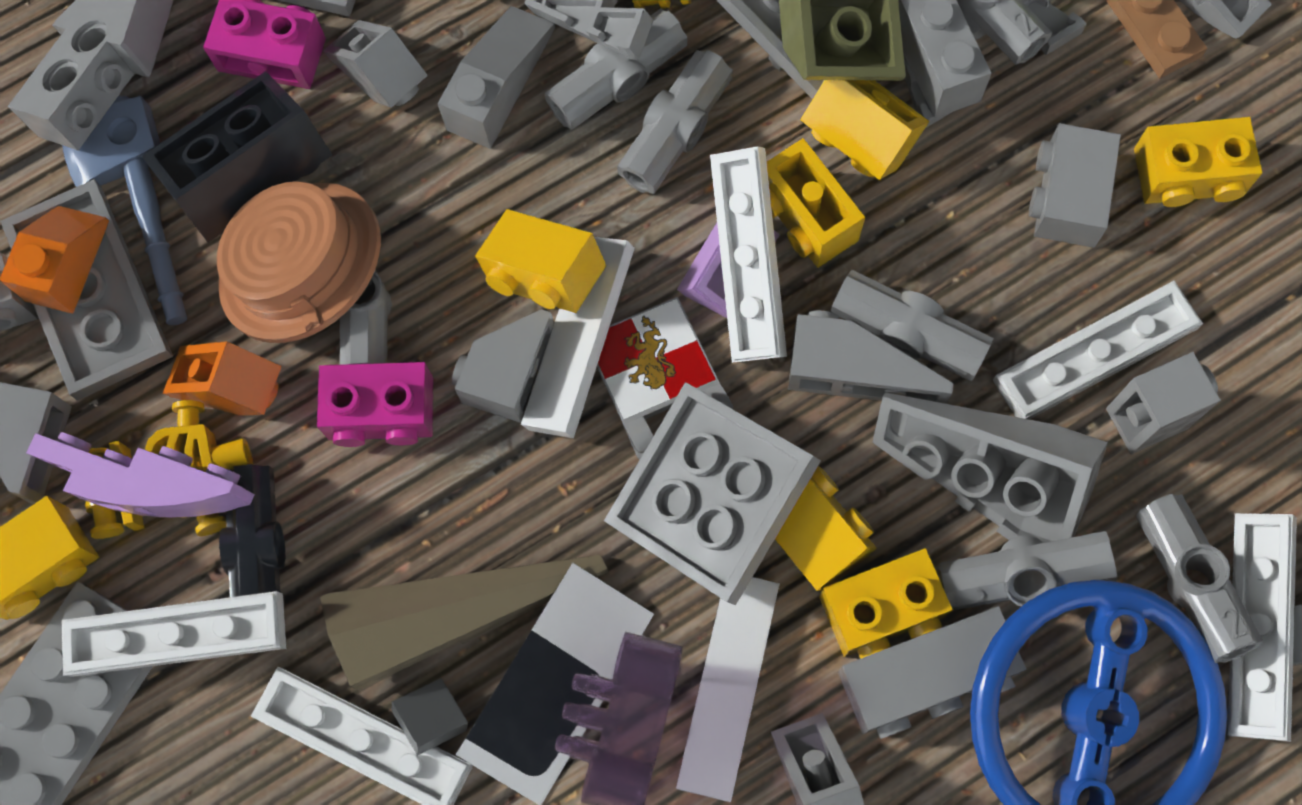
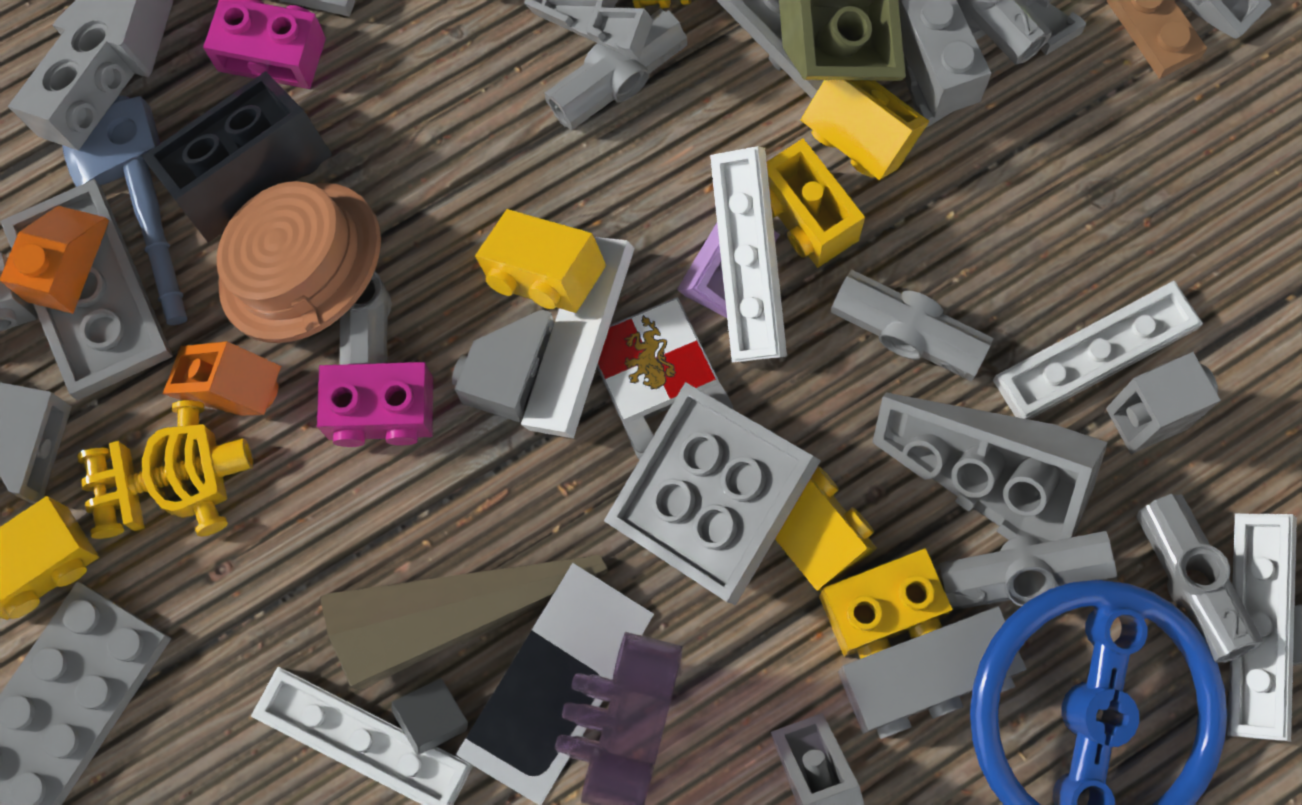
lavender slope [26,432,255,518] -> none
white tile [62,591,286,677] -> none
black piece [219,464,286,597] -> none
light grey slope [323,20,428,108] -> none
light grey slope [437,6,555,149] -> none
light grey piece [617,50,733,194] -> none
white tile [676,577,780,803] -> none
light grey slope [788,311,953,404] -> none
light grey brick [1028,123,1121,248] -> none
yellow brick [1134,117,1262,207] -> none

